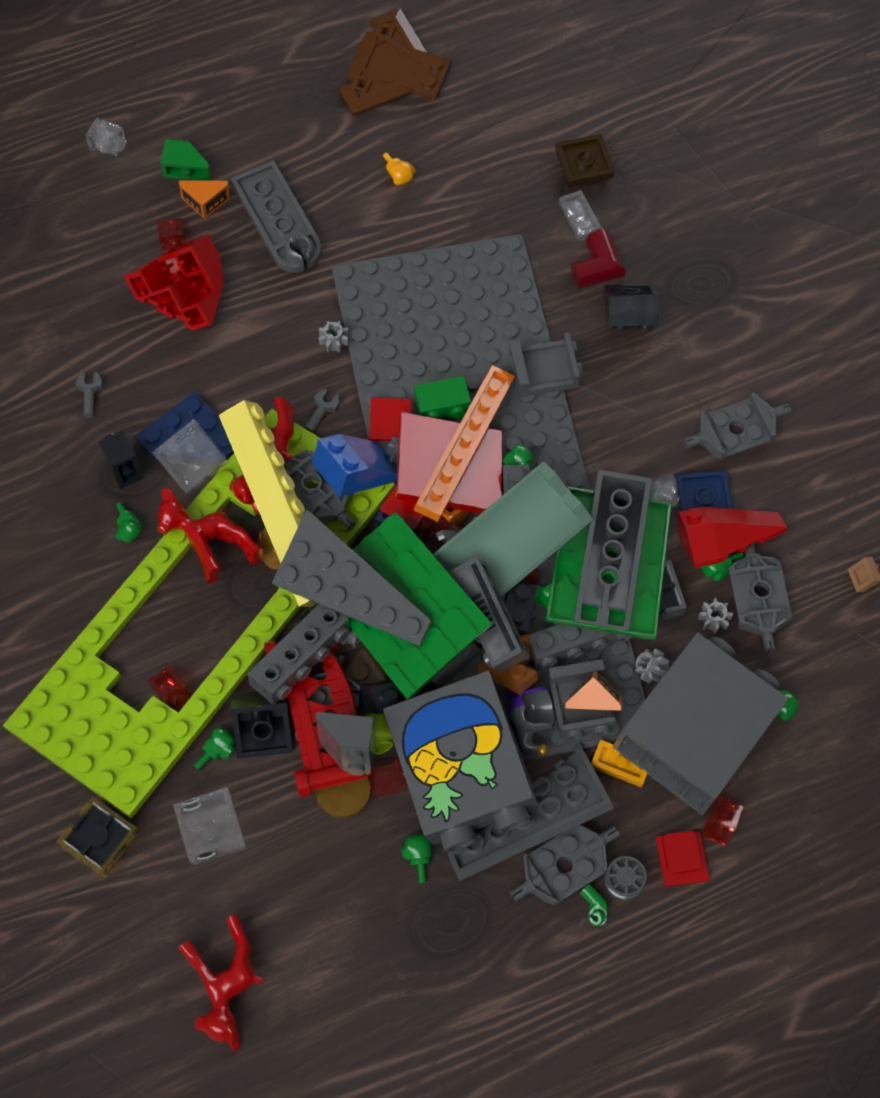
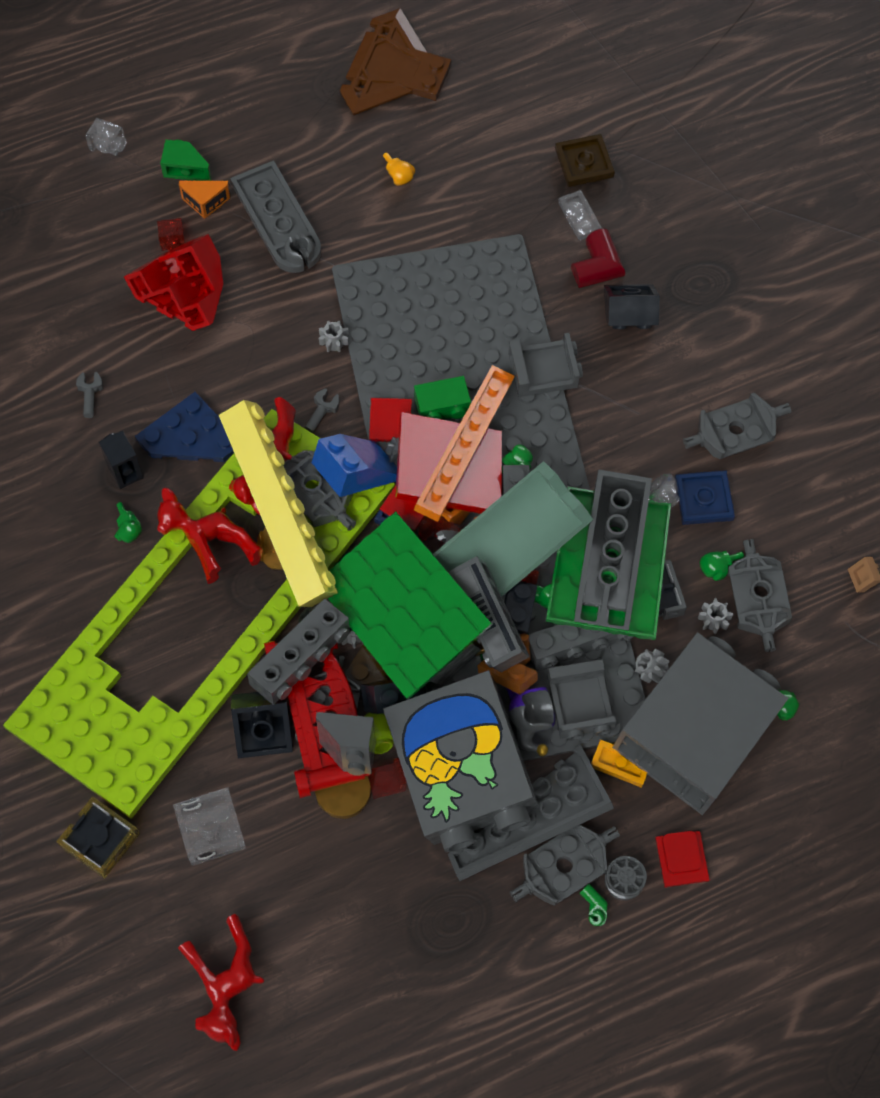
clear red bracket [147,665,192,712] -> none
clear brick [152,419,230,494] -> none
green piece [194,727,235,770] -> none
dark grey wing [272,509,433,648] -> none
green piece [401,834,431,883] -> none
orange slope [565,671,623,711] -> none
red wedge [678,507,788,568] -> none
clear red bracket [702,796,744,846] -> none

